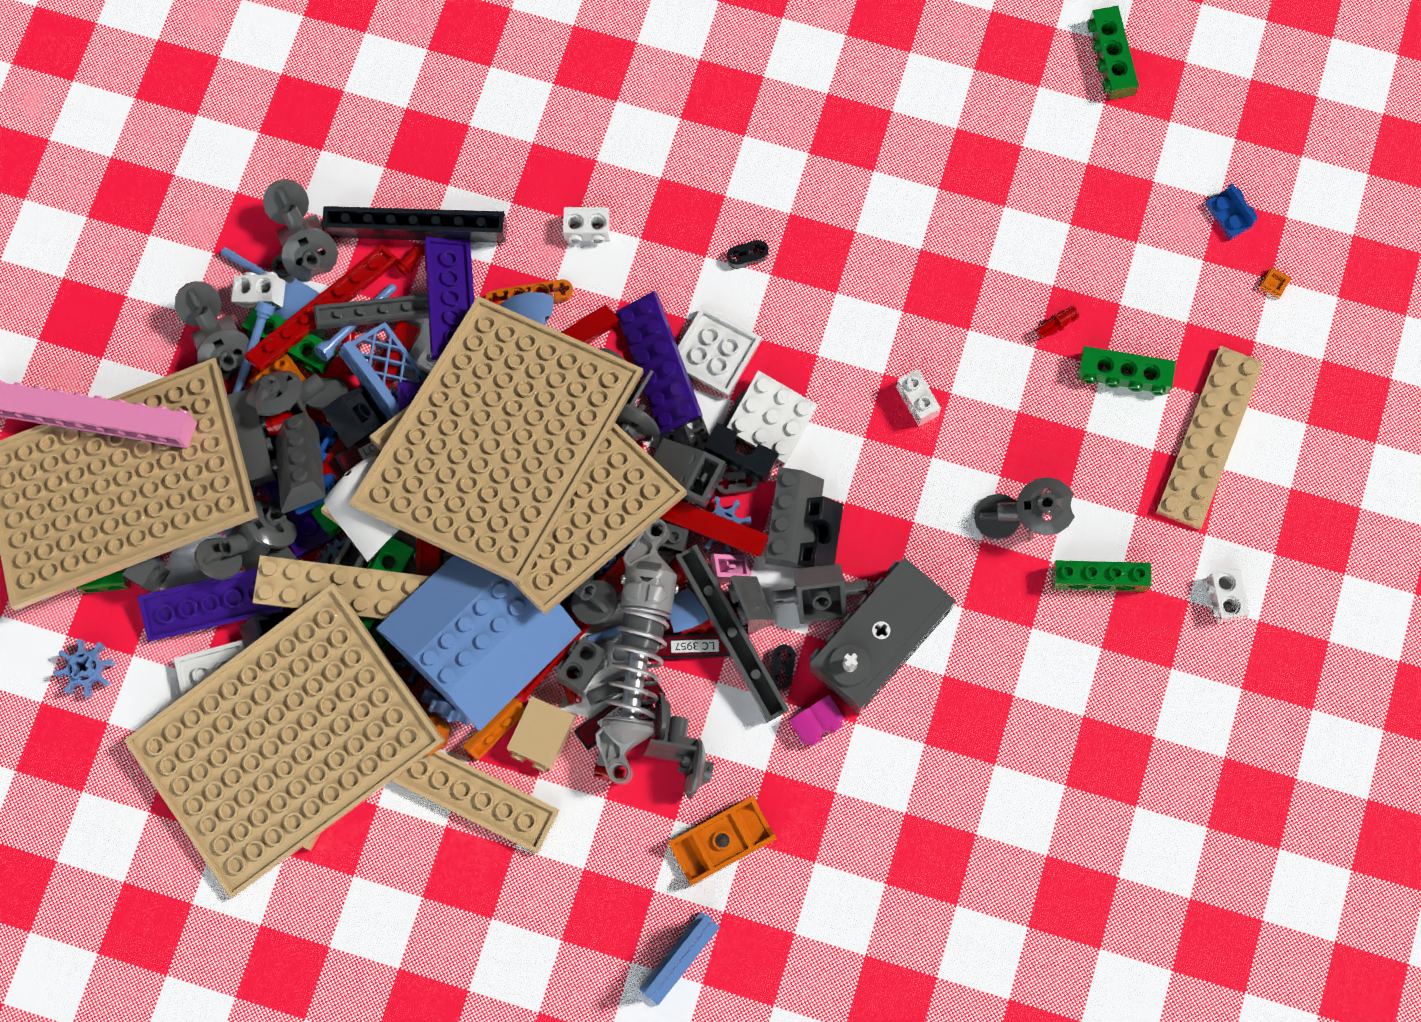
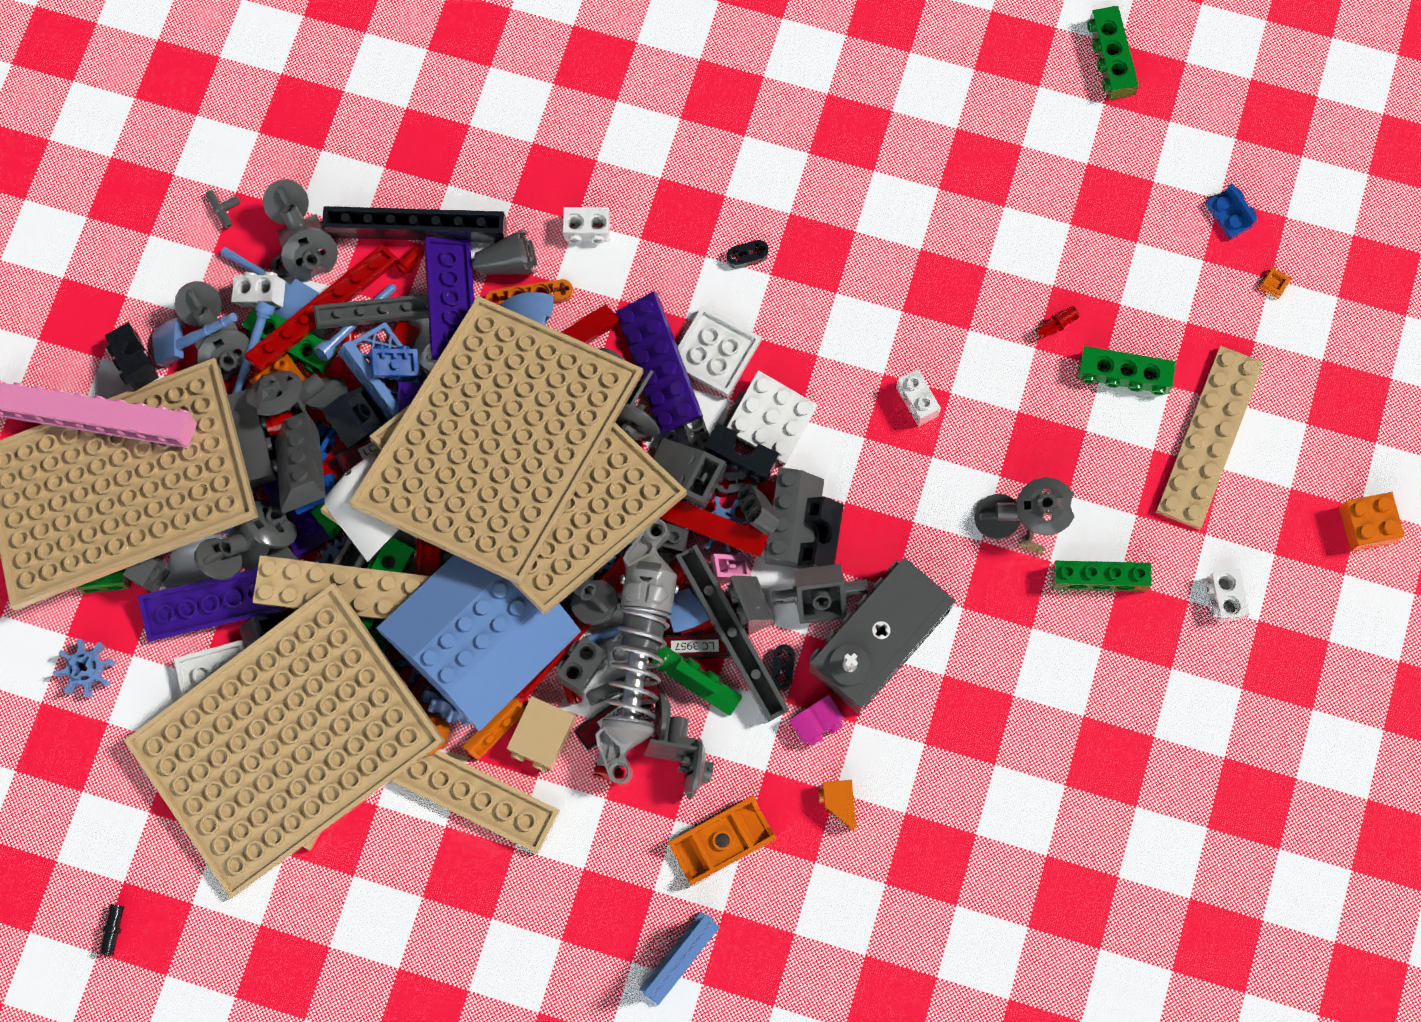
none -> black pin [98,904,125,956]
none -> black arch [105,322,159,391]
none -> medium blue piece [153,313,237,367]
none -> dark grey piece [205,190,241,228]
none -> blue bracket [367,345,419,378]
none -> dark grey cone [472,229,537,275]
none -> green bracket [651,646,742,716]
none -> dark grey beam [737,483,779,535]
none -> orange slope [818,780,857,831]
none -> tan piece [1013,536,1051,557]
none -> orange brick [1339,492,1405,552]

